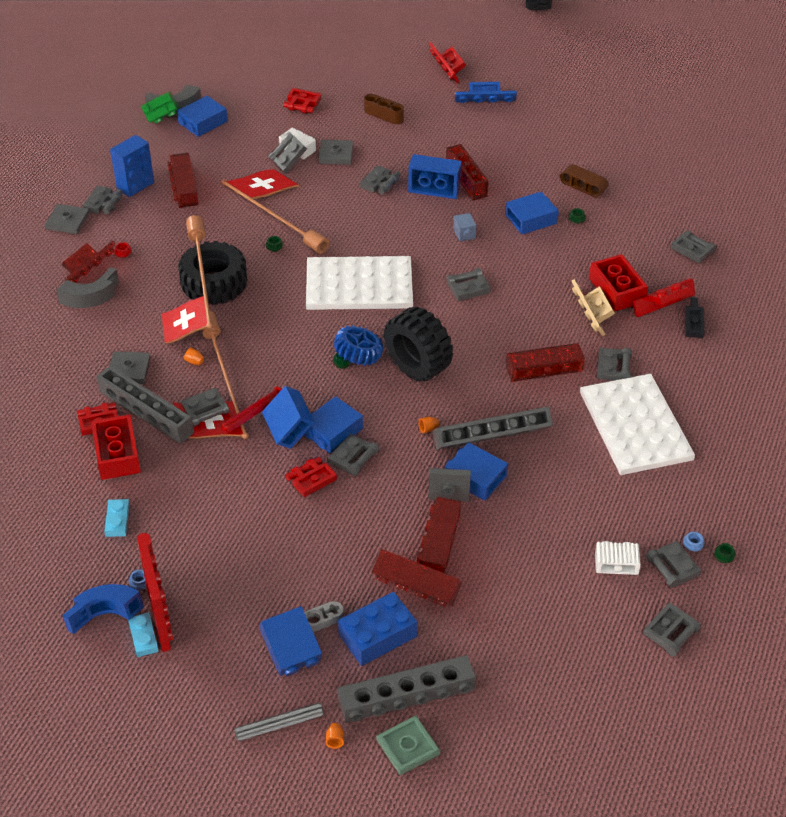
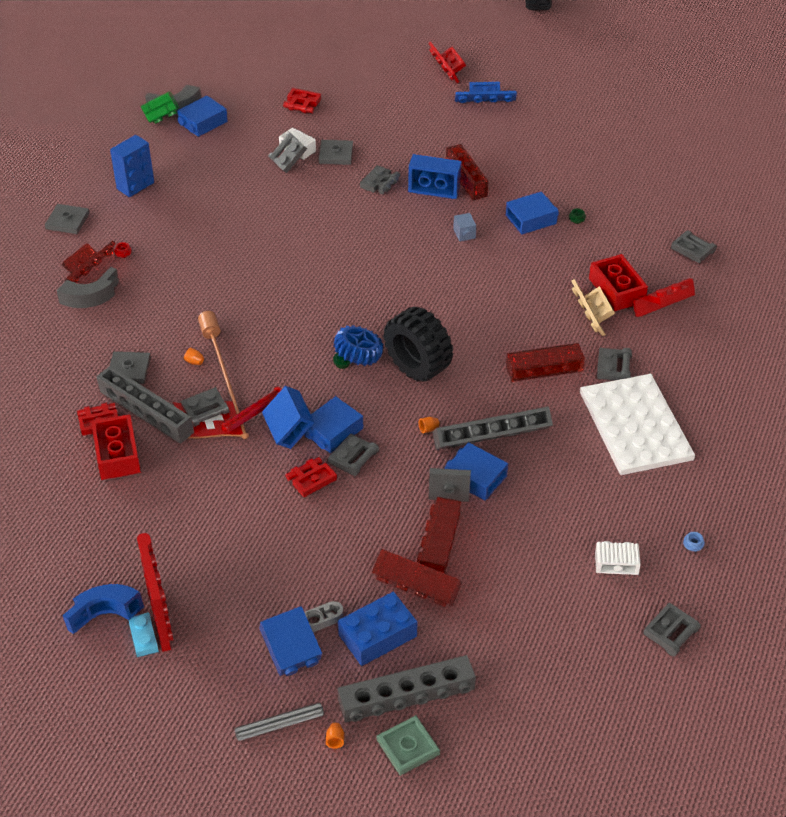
dark grey plate [83,186,123,214] -> none
medium azure plate [104,499,130,537] -> none
medium blue plate [129,570,146,590] -> none
flag [162,215,214,344] -> none
clear red brick [167,153,199,208] -> none
black tyre [178,241,247,305] -> none
flag [221,169,330,254] -> none
dark green plate [266,236,283,252] -> none
white plate [306,256,413,310] -> none
reddish brown beam [364,94,404,124] -> none
dark grey plate [446,268,491,301] -> none
reddish brown beam [560,164,609,197] -> none
dark grey plate [646,541,701,588] -> none
black hinge [685,297,704,338] -> none
dark green plate [714,543,736,563] -> none

